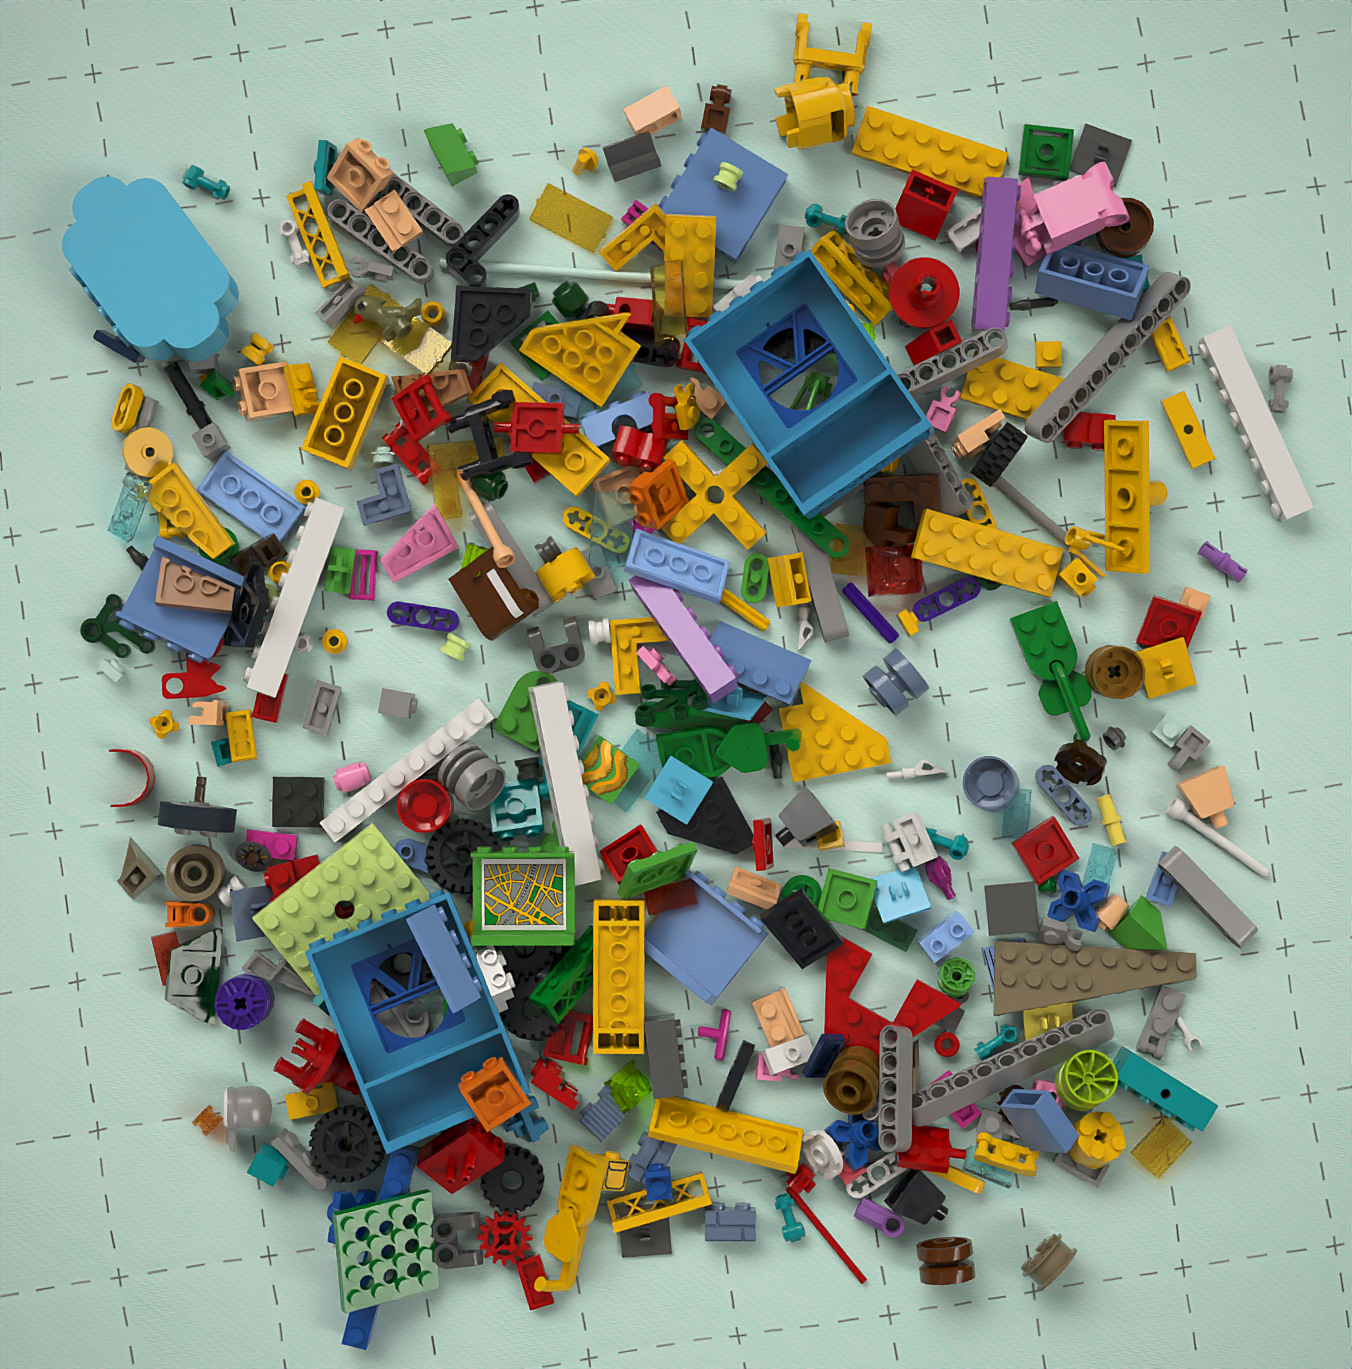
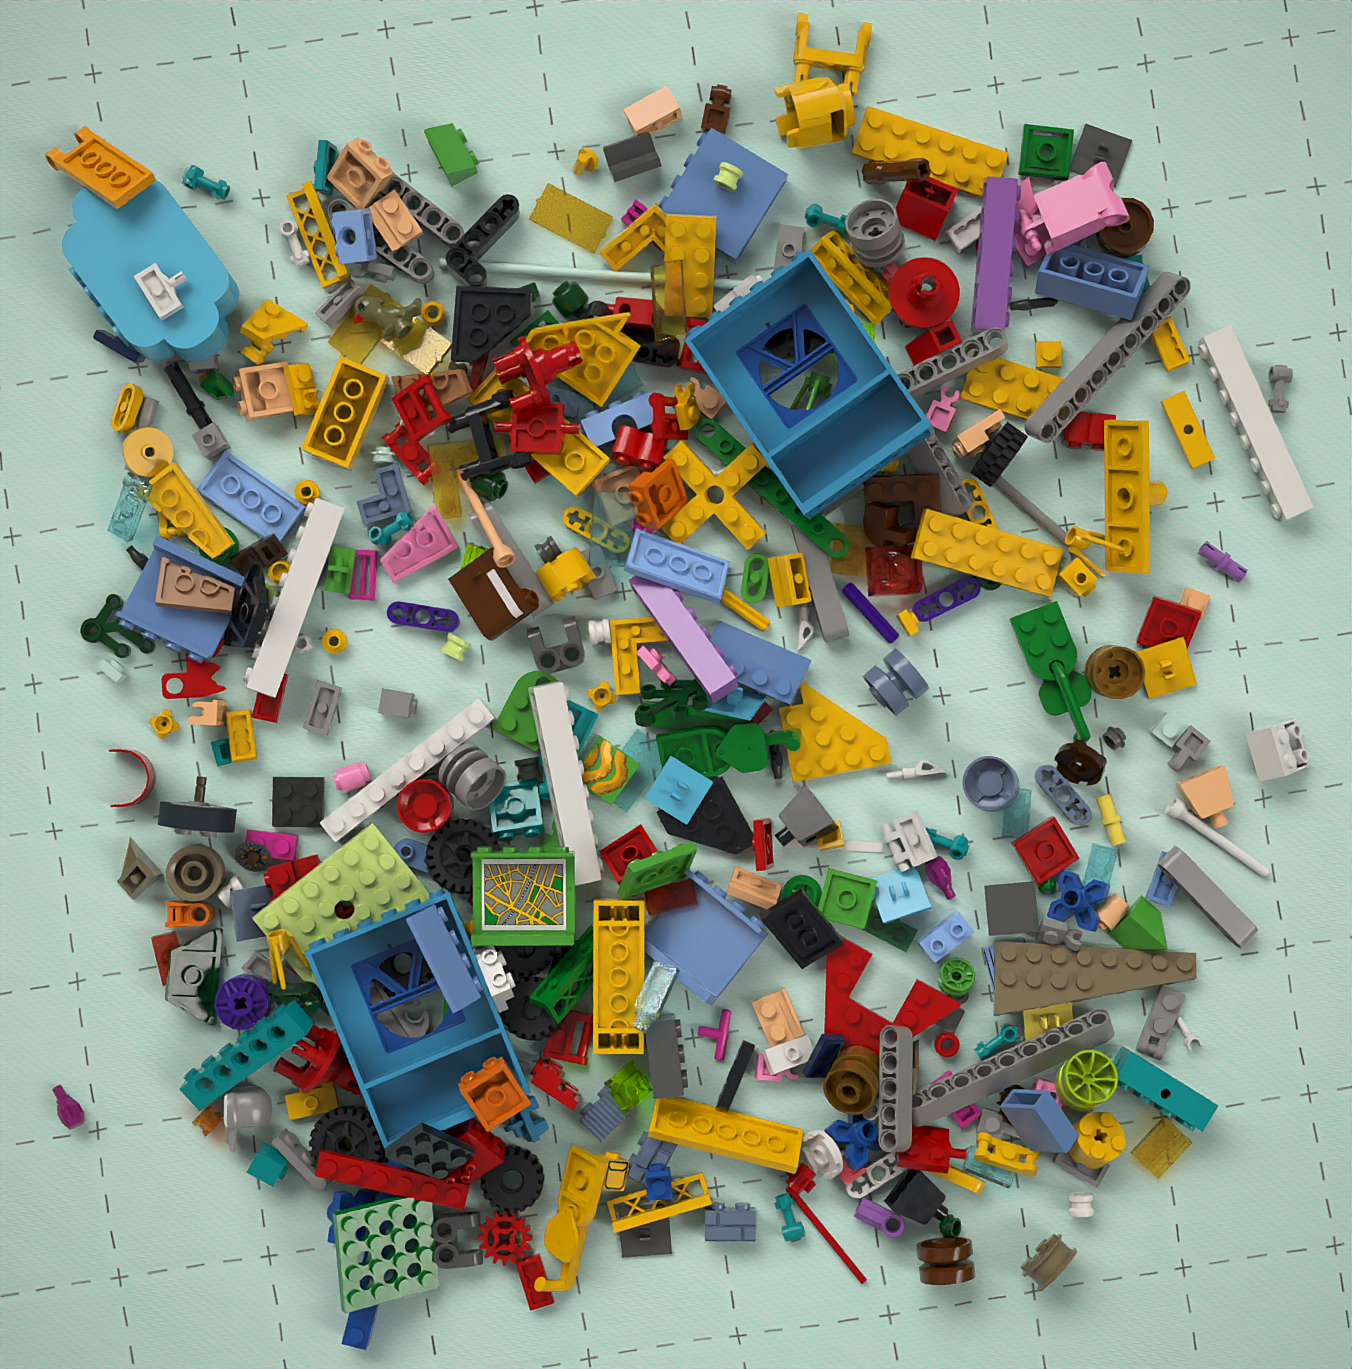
none -> light orange hinge [45,126,156,209]
none -> magenta piece [52,1085,85,1130]
none -> white plate [134,263,187,321]
none -> teal brick [180,1000,314,1111]
none -> yellow wing [240,299,308,345]
none -> yellow plant [266,929,310,990]
none -> clear green plate [267,981,324,1017]
none -> red plate [315,1149,470,1210]
none -> light blue brick [331,208,377,264]
none -> teal bar [368,511,415,547]
none -> black plate [384,1122,476,1180]
none -> red piece [492,336,583,414]
none -> clear light blue hinge [633,960,680,1033]
none -> reddish brown axle [861,158,931,184]
none -> dark green plate [939,1214,961,1238]
none -> white wheel [1068,1192,1094,1217]
none -> white slope [1245,718,1310,782]

